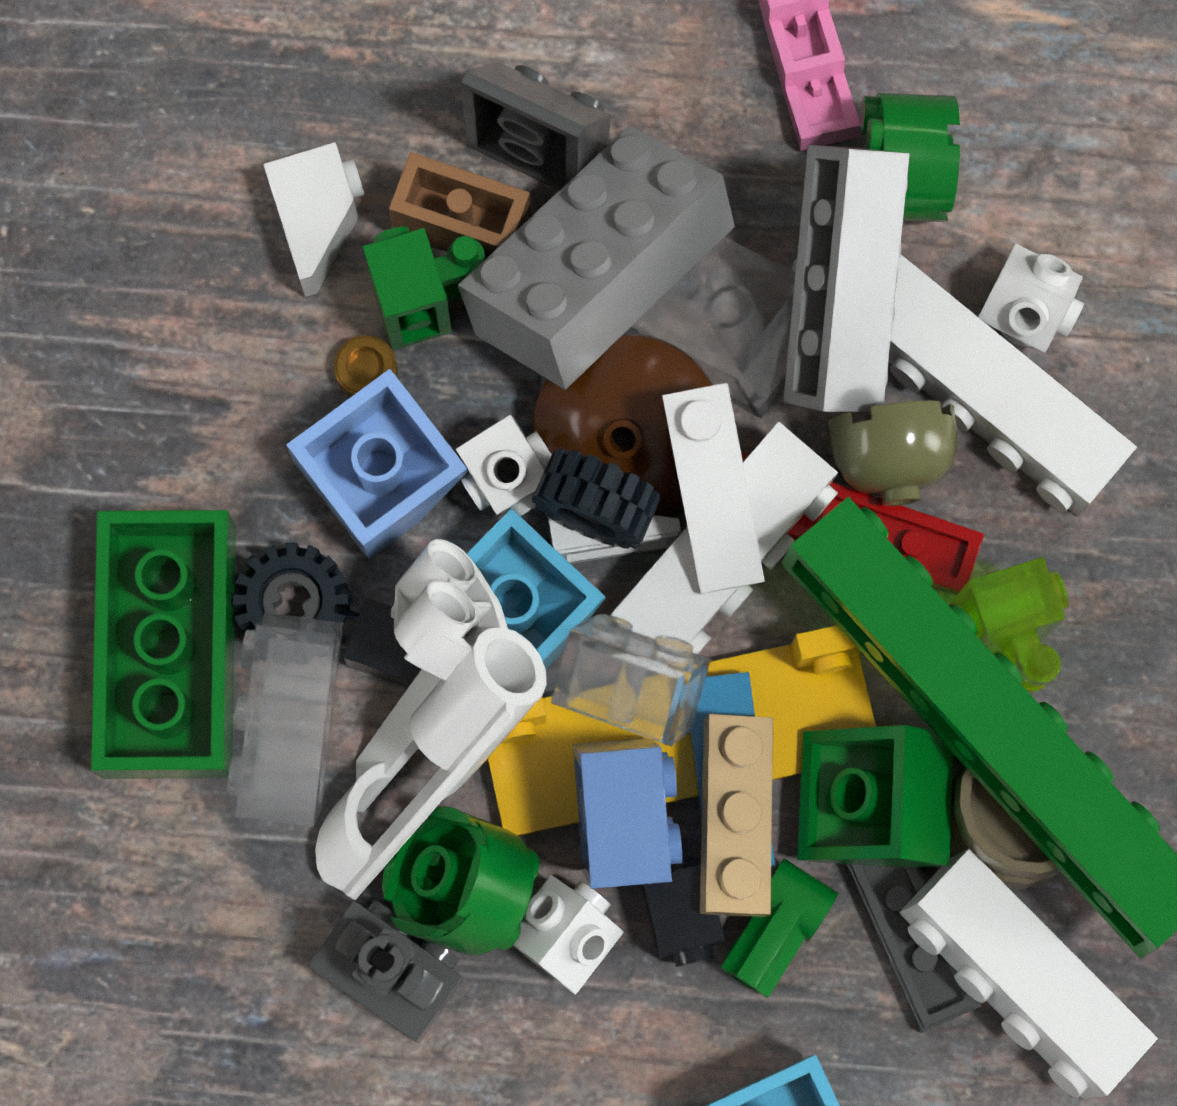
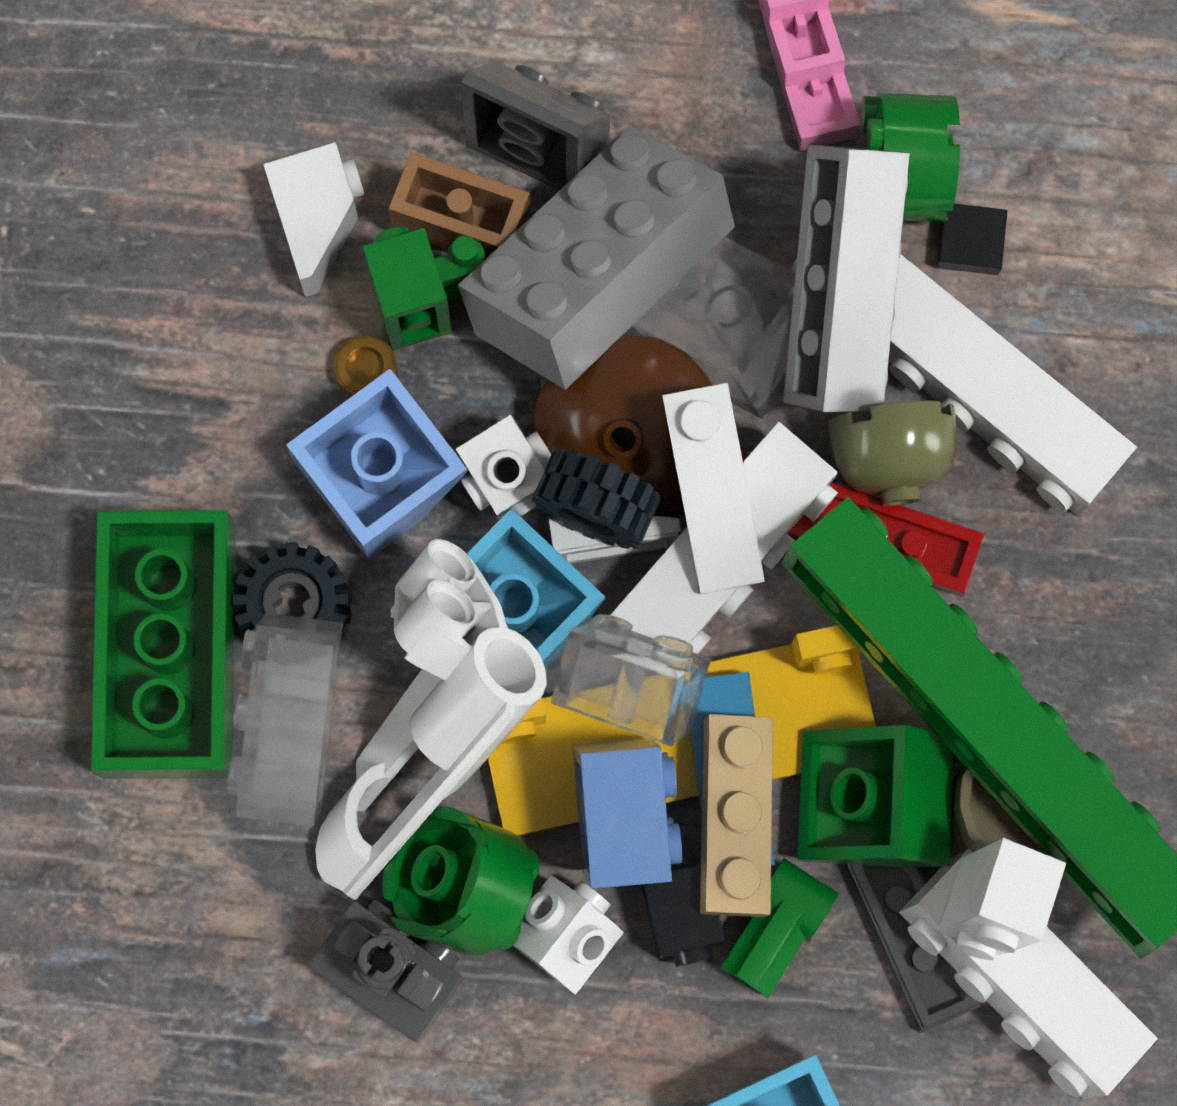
black brick [338,597,422,688] -> none
clear neon green brick [951,557,1069,694] -> none
white brick [978,243,1084,353] -> none
none -> black tile [937,203,1008,275]
none -> white brick [938,838,1066,960]

